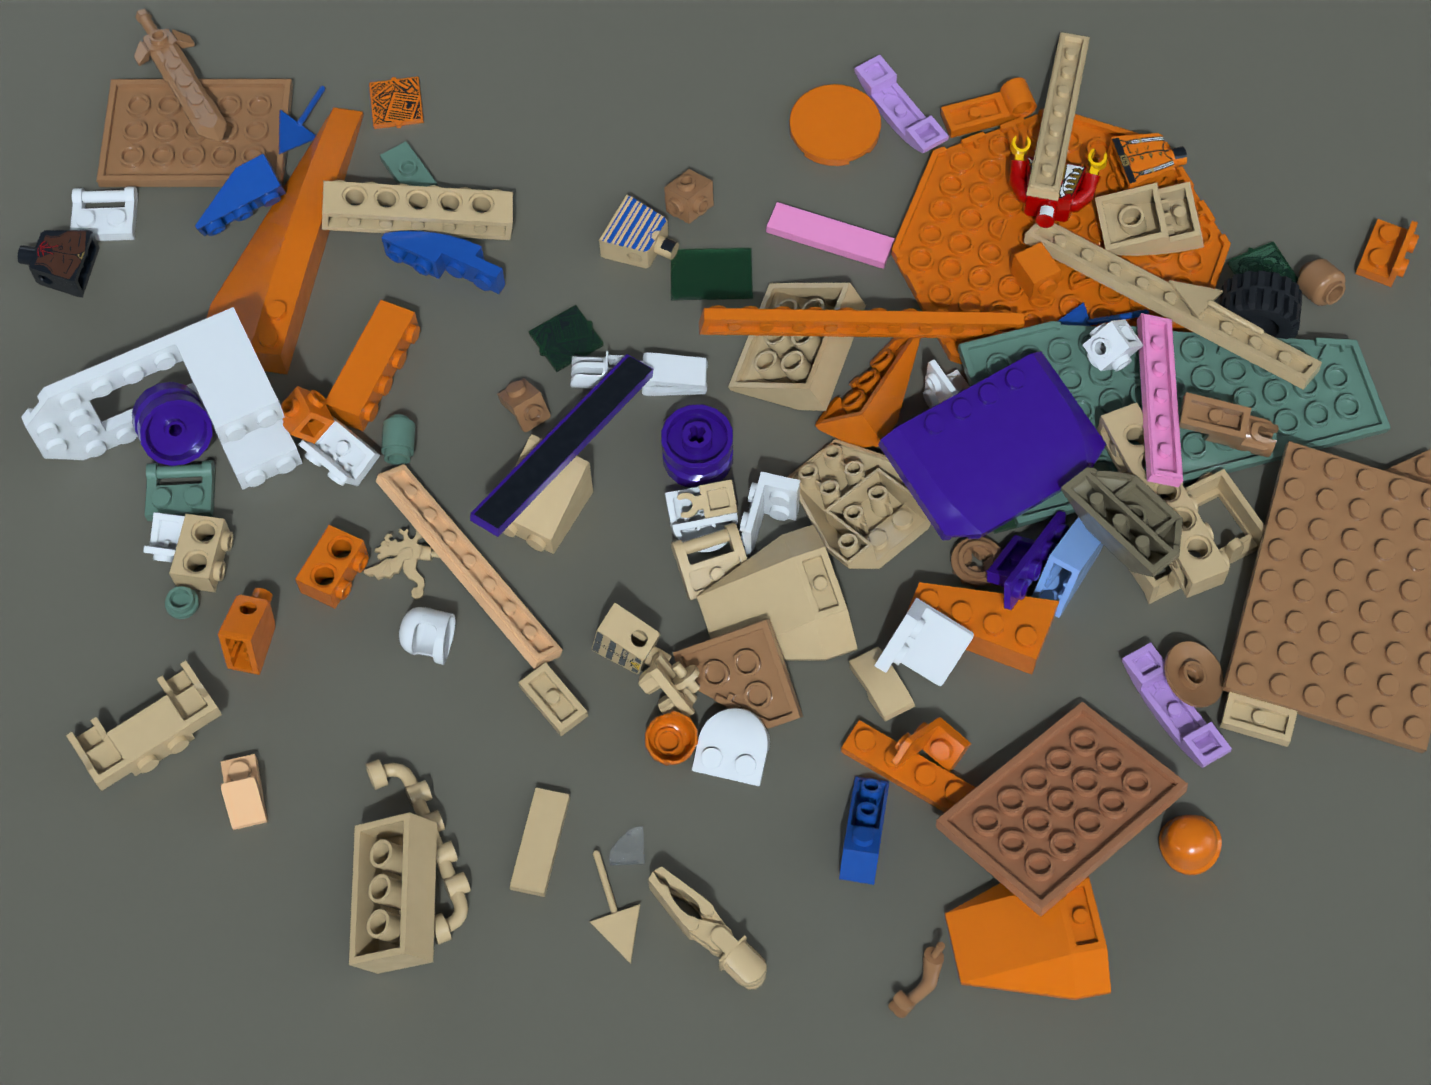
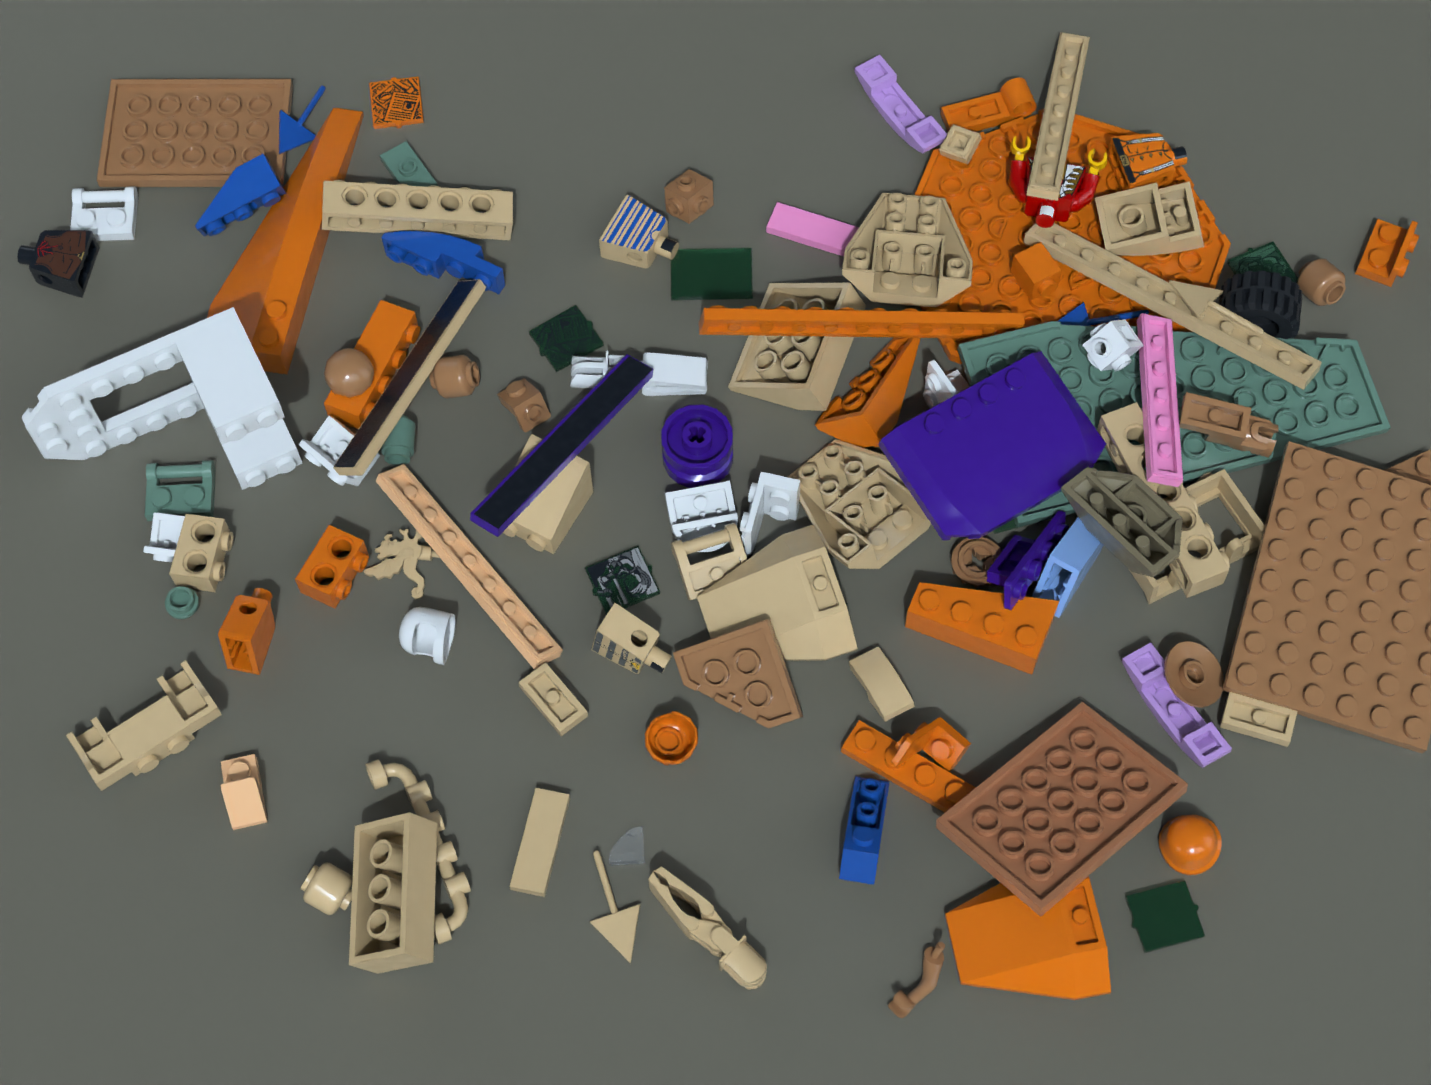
dark purple wheel [132,382,213,466] -> none
medium nougat sword [134,9,227,142] -> none
orange brick [281,386,335,444] -> none
tan hips [638,652,700,717] -> none
tan plate [677,479,739,519] -> none
white slope [692,708,770,786] -> none
orange tile [789,84,881,166] -> none
white bracket [874,598,974,686] -> none
none -> tan head [300,862,353,915]
none -> medium nougat hair [324,348,374,398]
none -> tile [333,279,486,476]
none -> medium nougat head [429,355,480,399]
none -> piece [585,546,660,615]
none -> tan wedge [842,193,973,308]
none -> tan tile [939,124,982,164]
none -> clear green piece [1125,881,1205,953]

